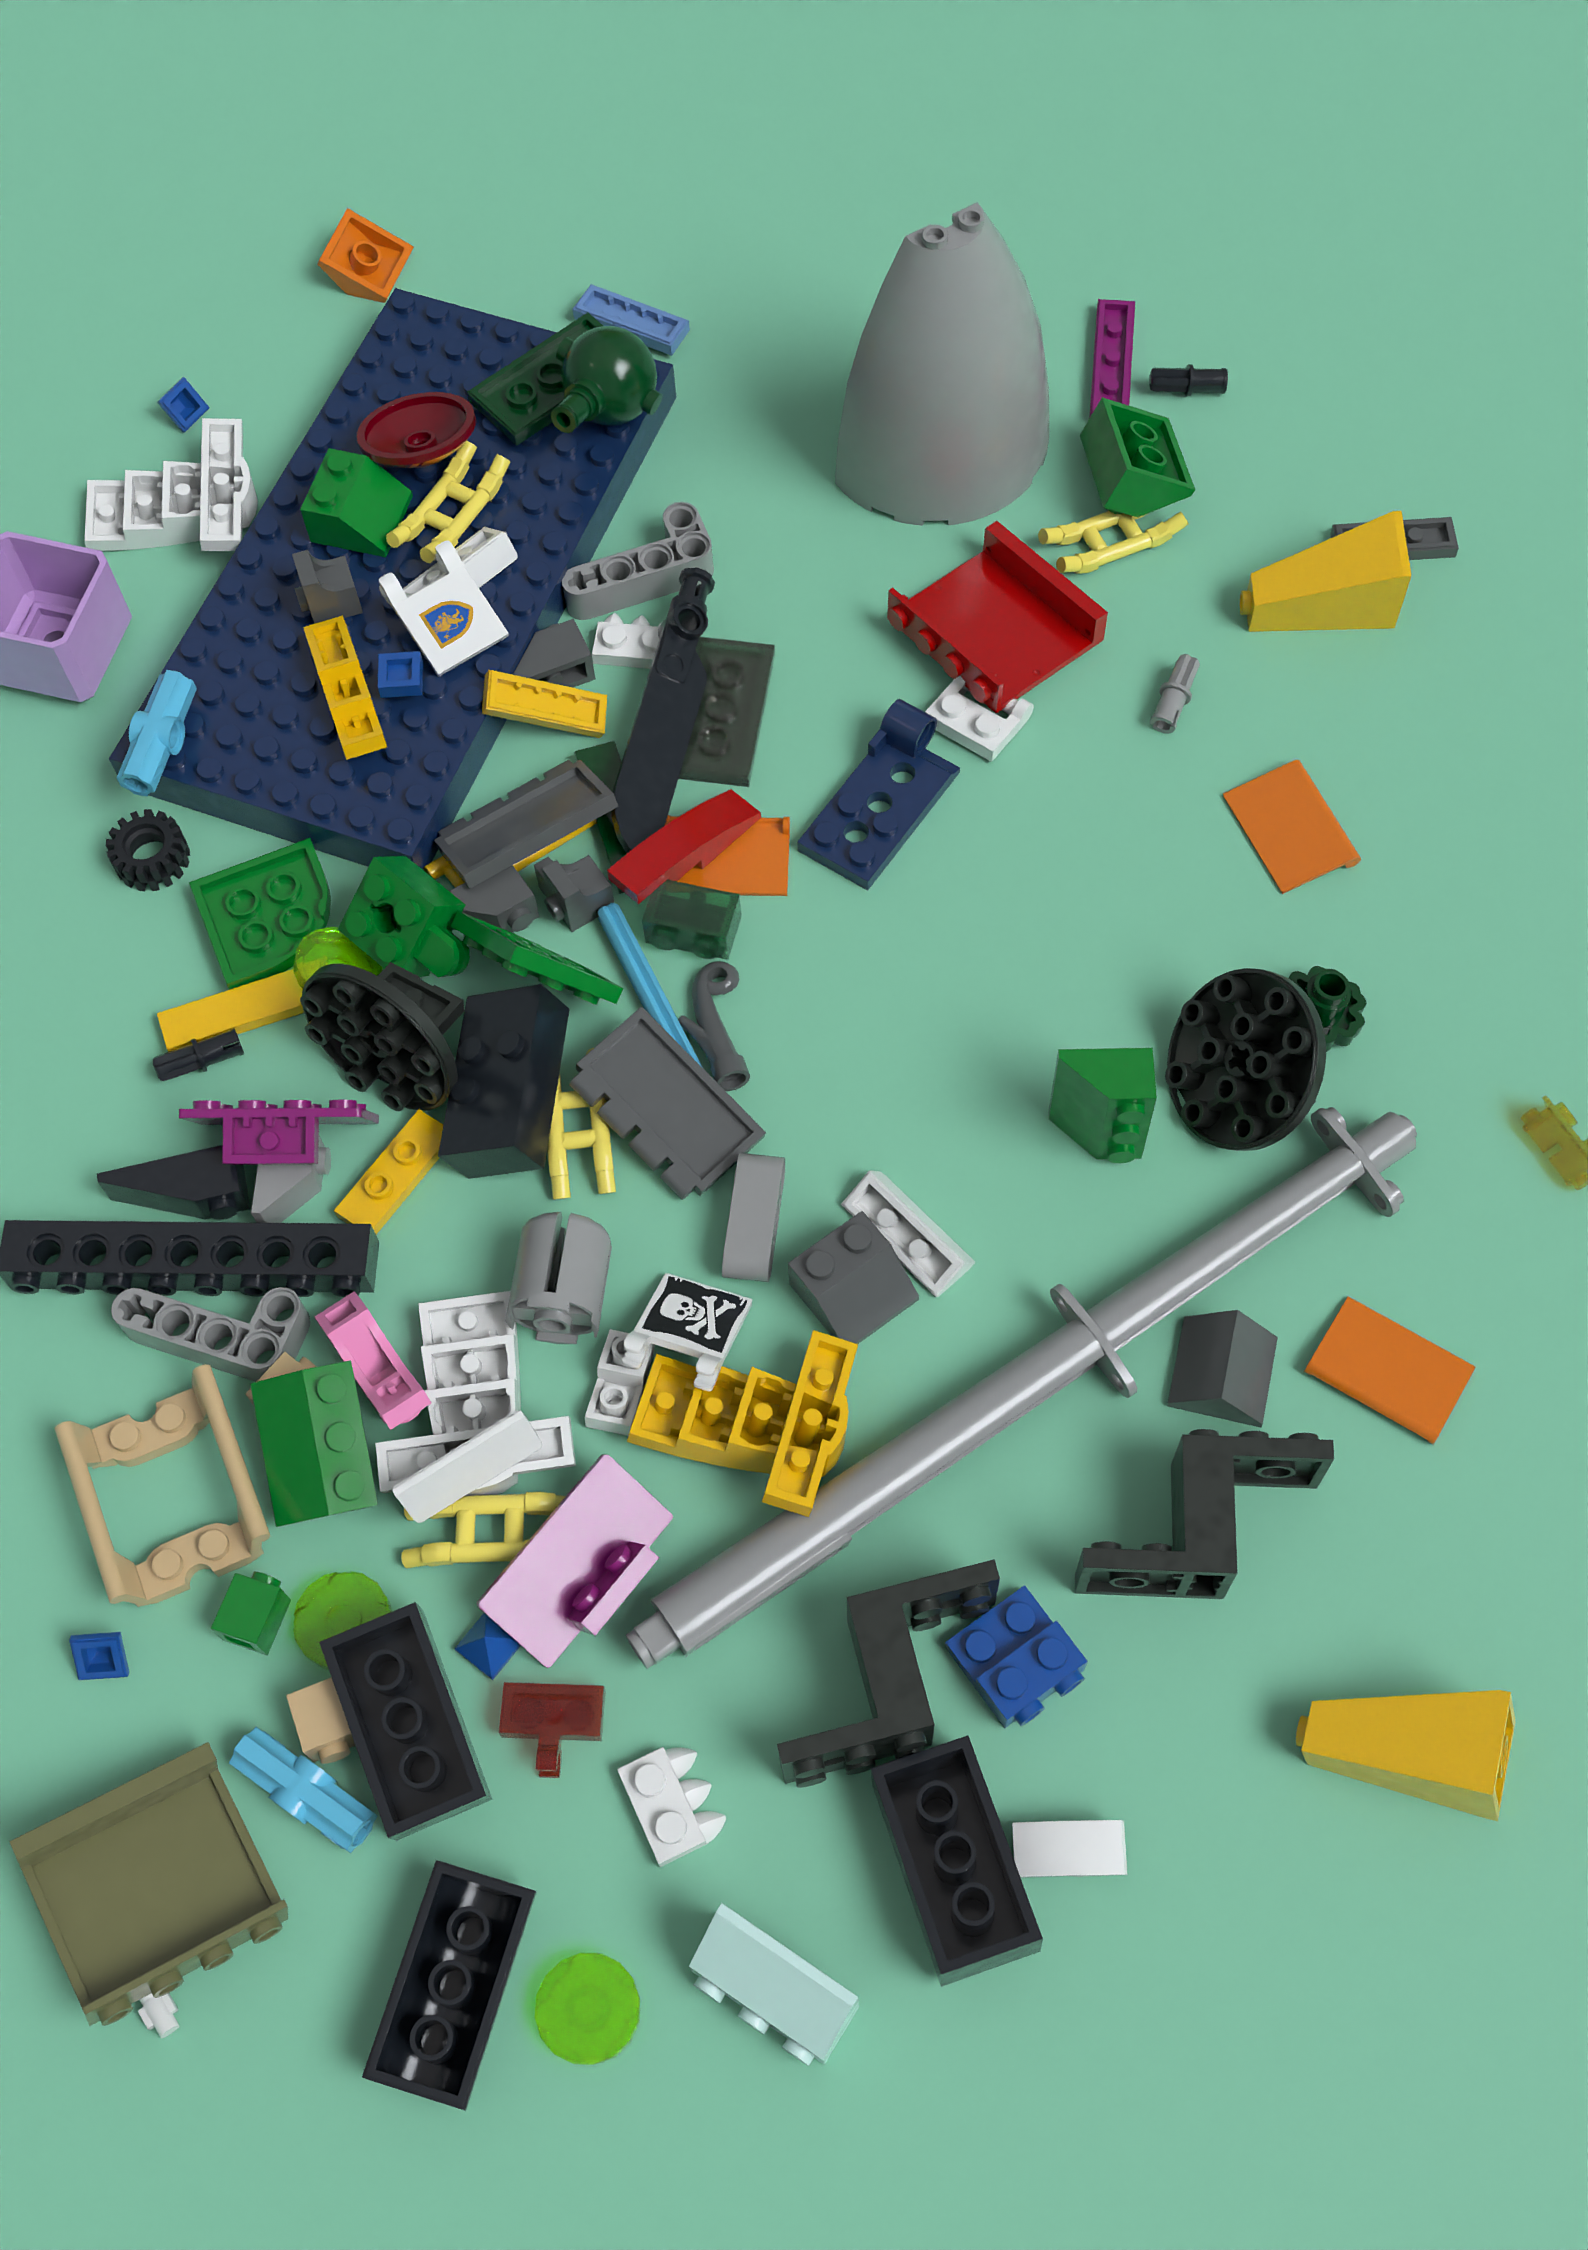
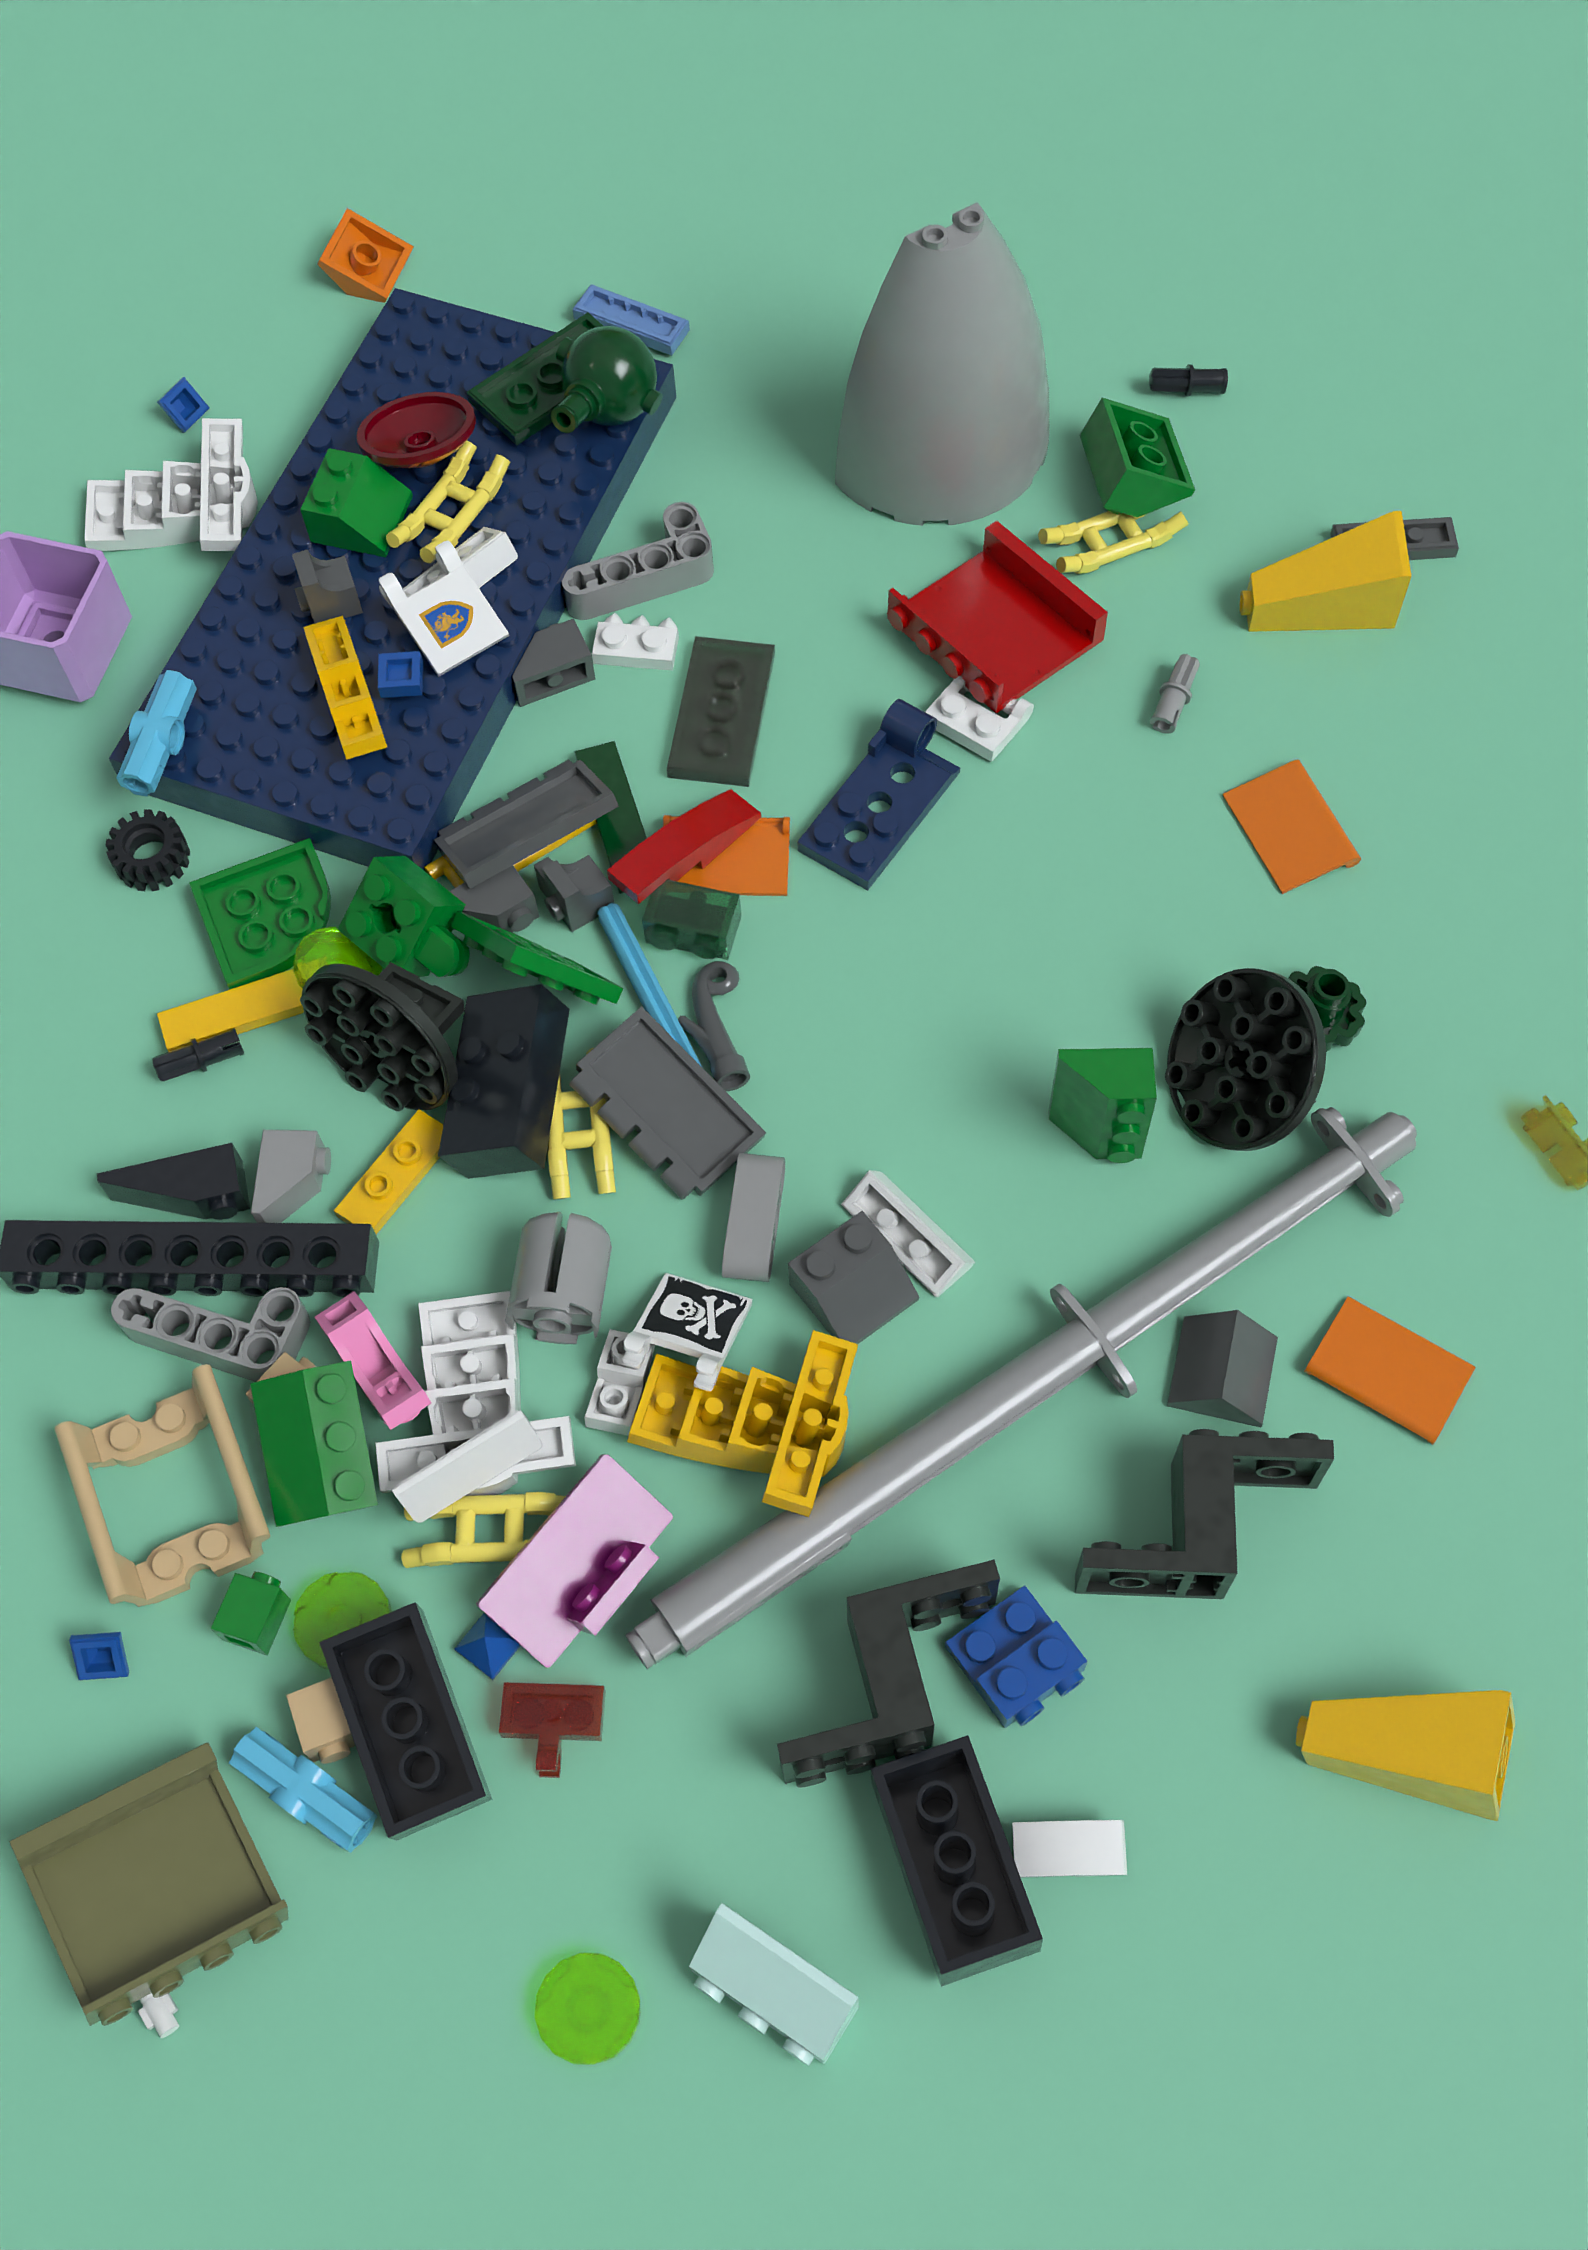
magenta bracket [179,1099,379,1165] -> none
black brick [362,1860,537,2111] -> none
yellow plate [482,670,607,738] -> none
black piece [611,567,715,853] -> none
white plate [617,1747,726,1867] -> none
magenta tile [1089,299,1135,418] -> none

